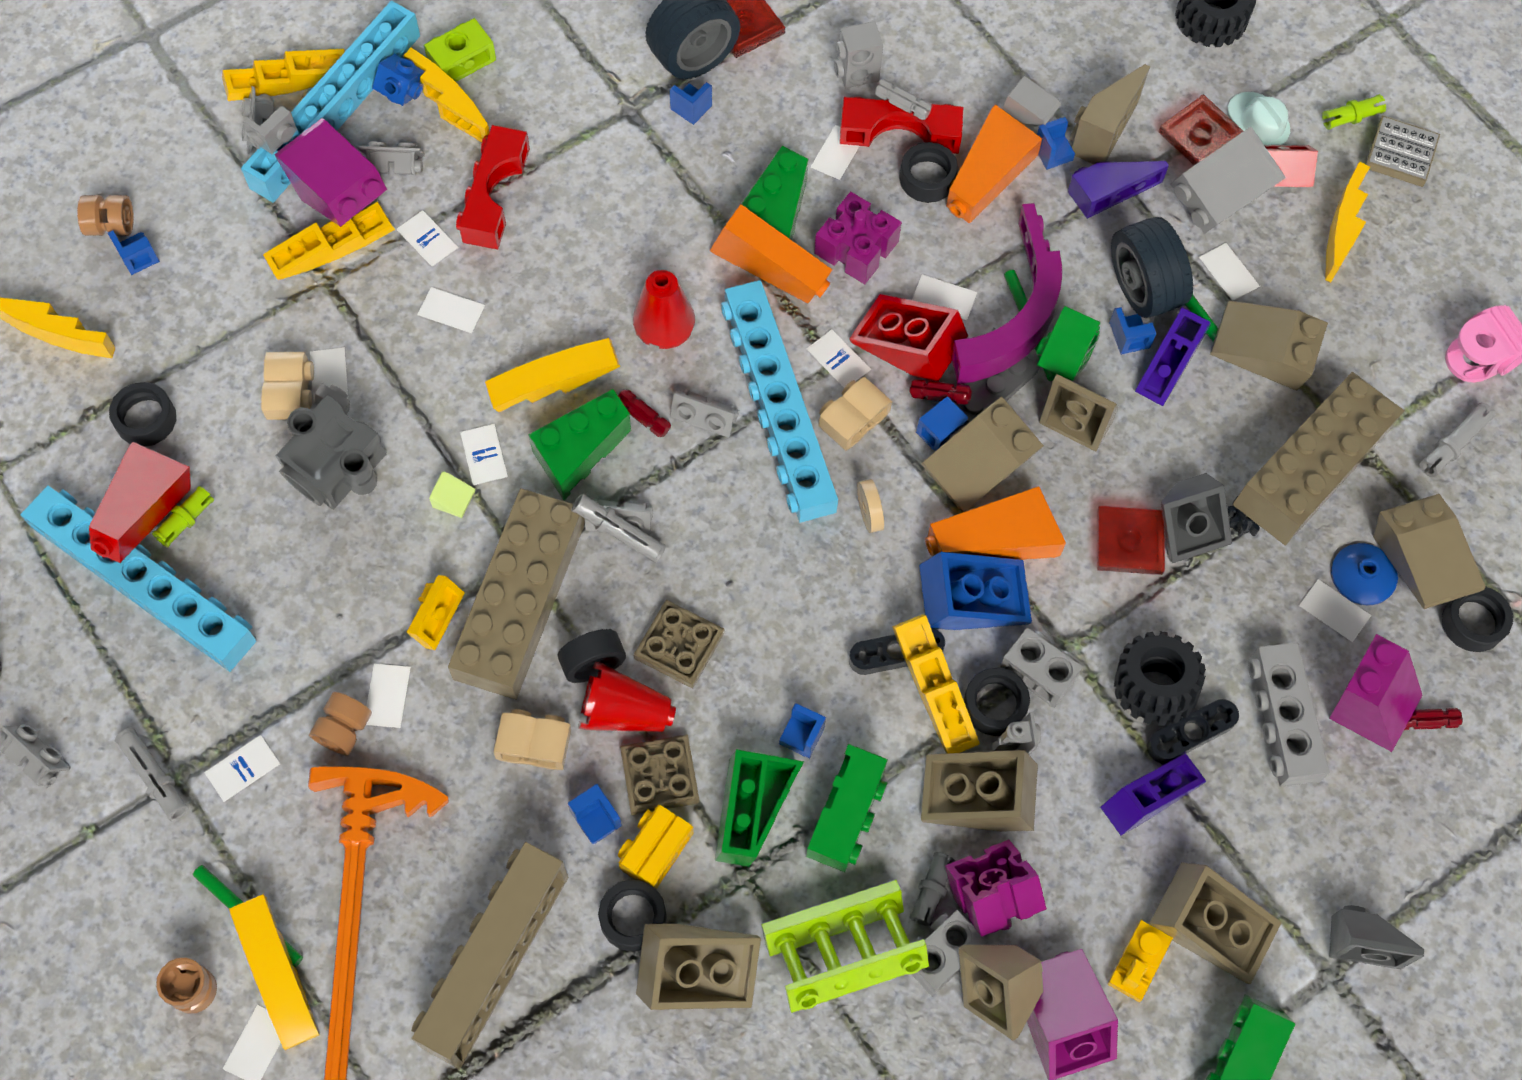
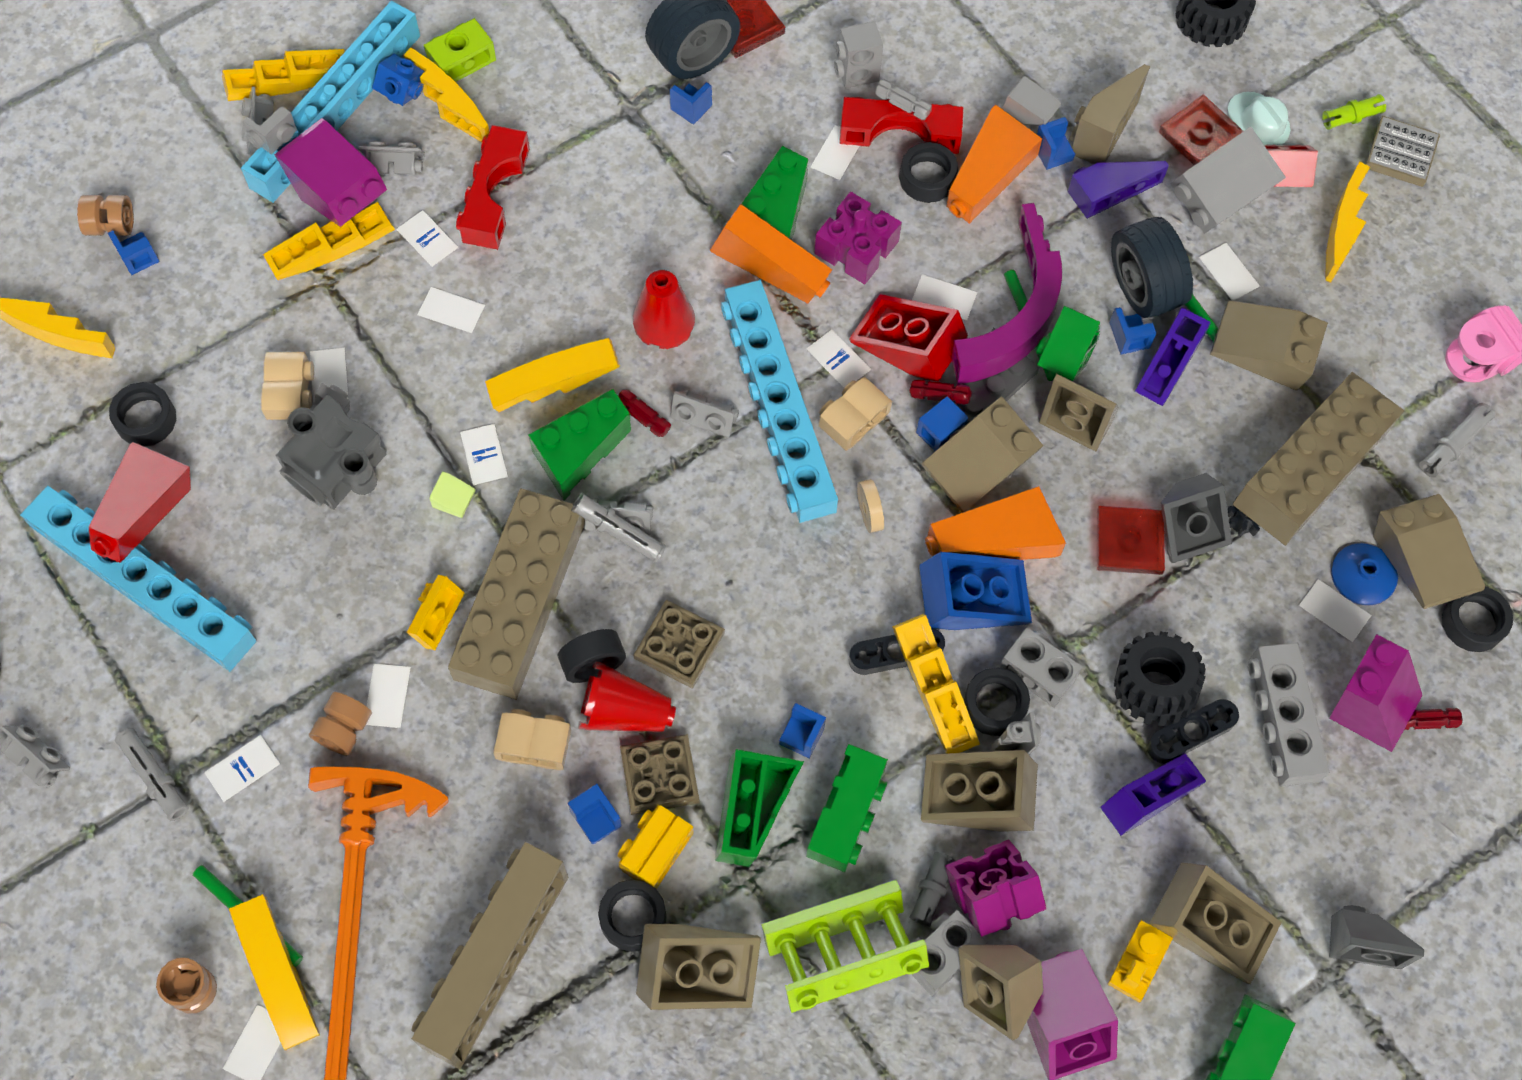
lime pin [152,486,214,548] -> none

